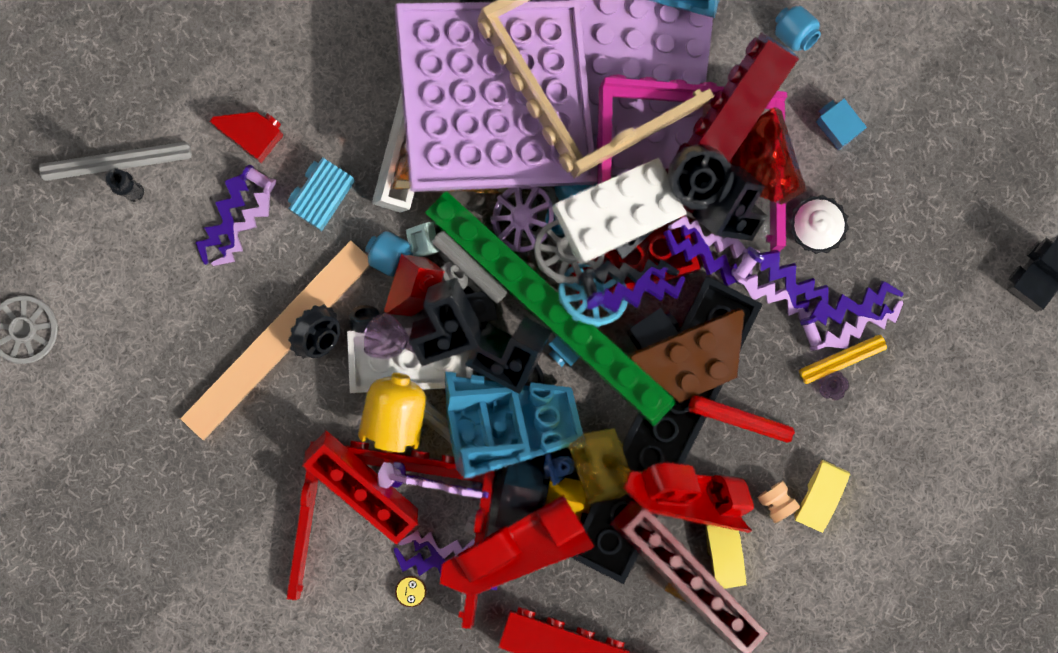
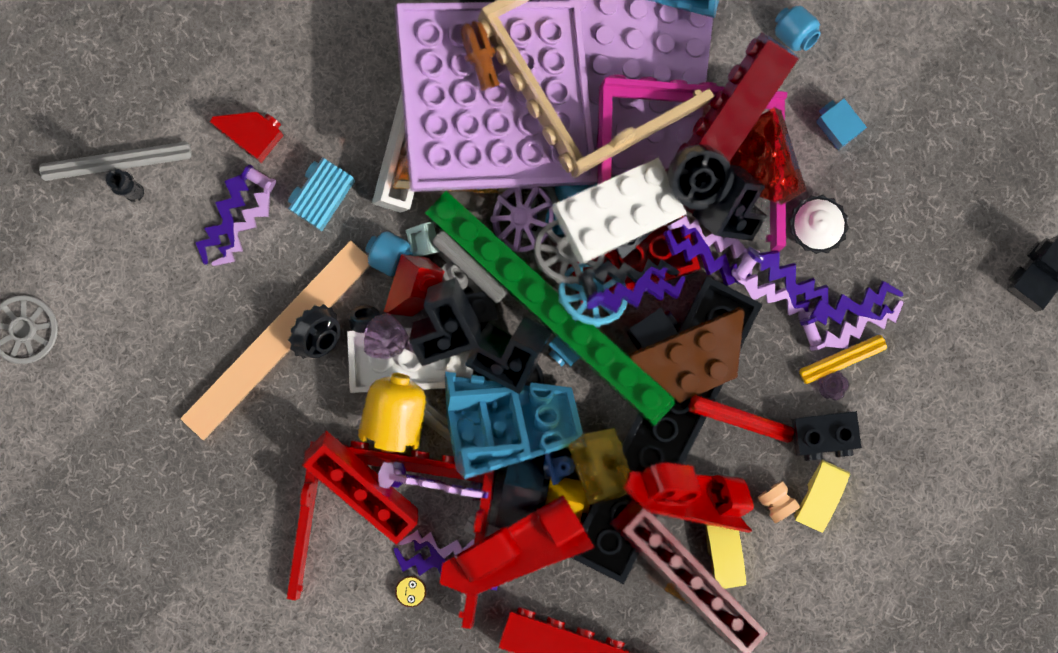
none -> dark orange arm [461,21,501,91]
none -> black brick [791,411,862,461]

